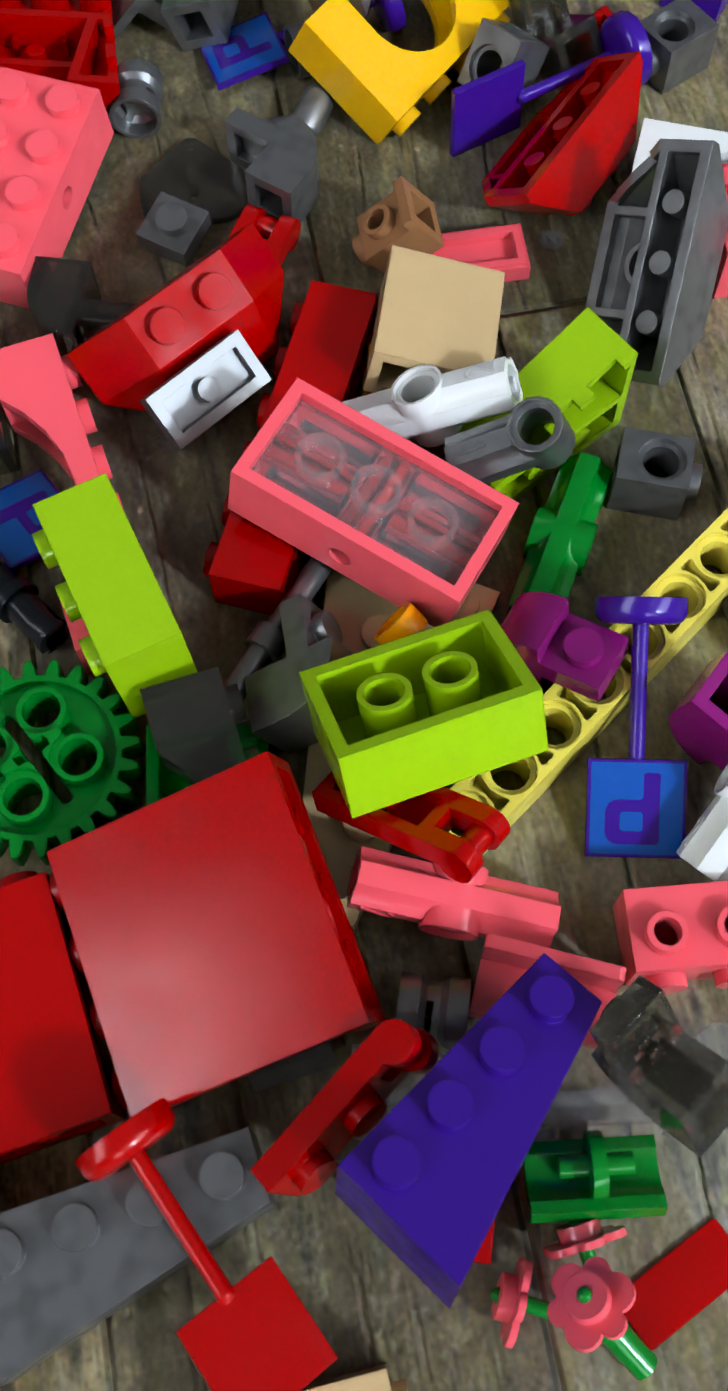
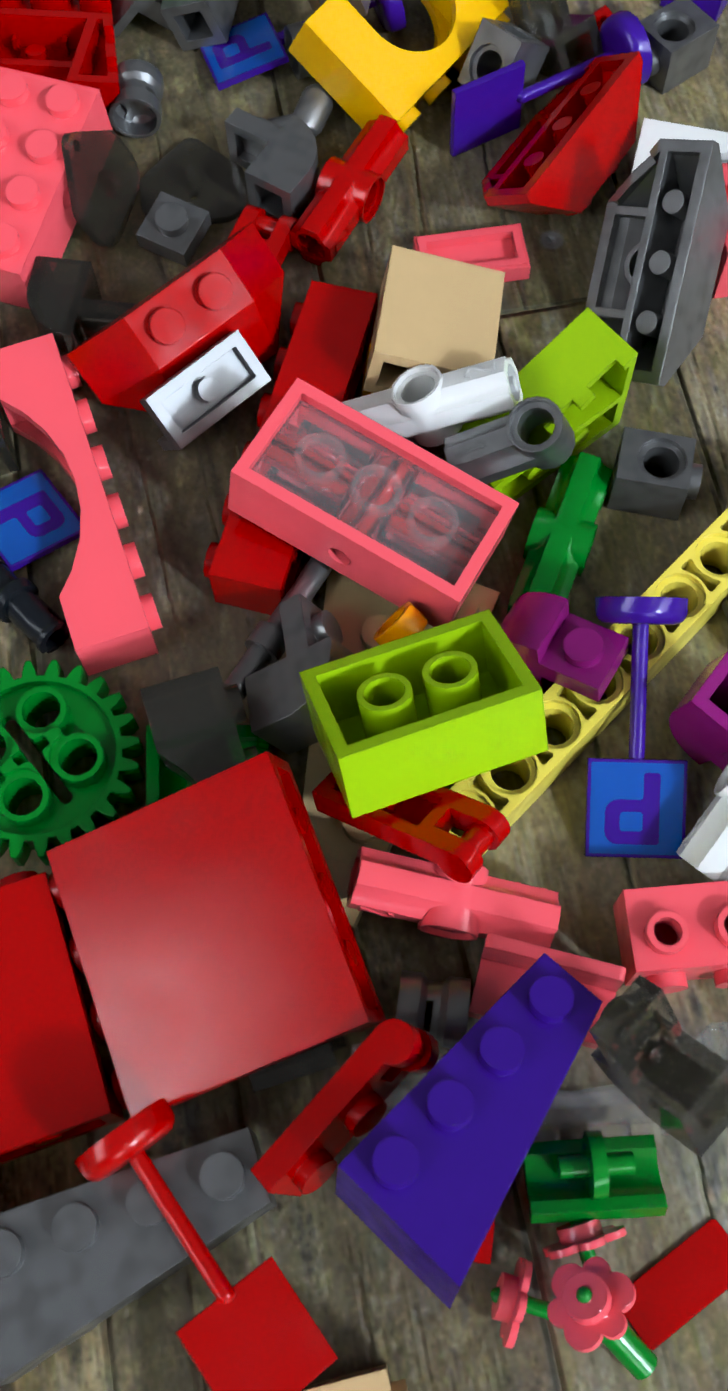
lime wedge [32,473,204,718] -> none
medium nougat brick [352,176,444,274] -> none
none -> clear smoke piece [61,130,140,247]
none -> red piece [290,114,408,266]

